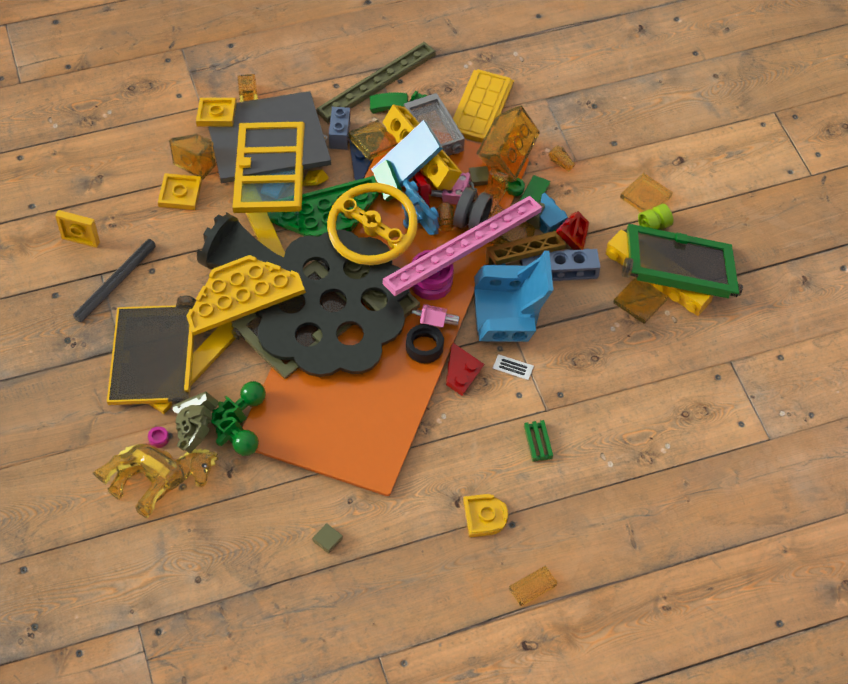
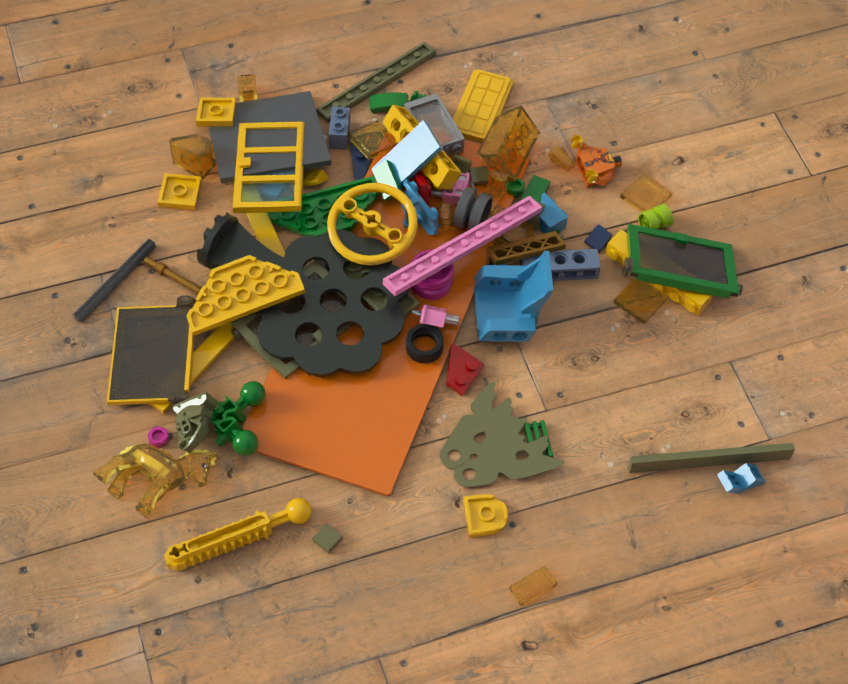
yellow tile [55,210,100,248] -> none
white sticker [493,354,534,380] -> none
red wing [556,211,589,250] -> none
none -> pearl gold bar [144,257,201,294]
none -> yellow gear [164,498,312,572]
none -> olive piece [440,382,564,487]
none -> olive tile [452,154,472,173]
none -> orange torso [570,134,622,188]
none -> dark blue slope [584,224,612,253]
none -> olive tile [628,443,795,473]
none -> dark azure slope [717,463,766,494]

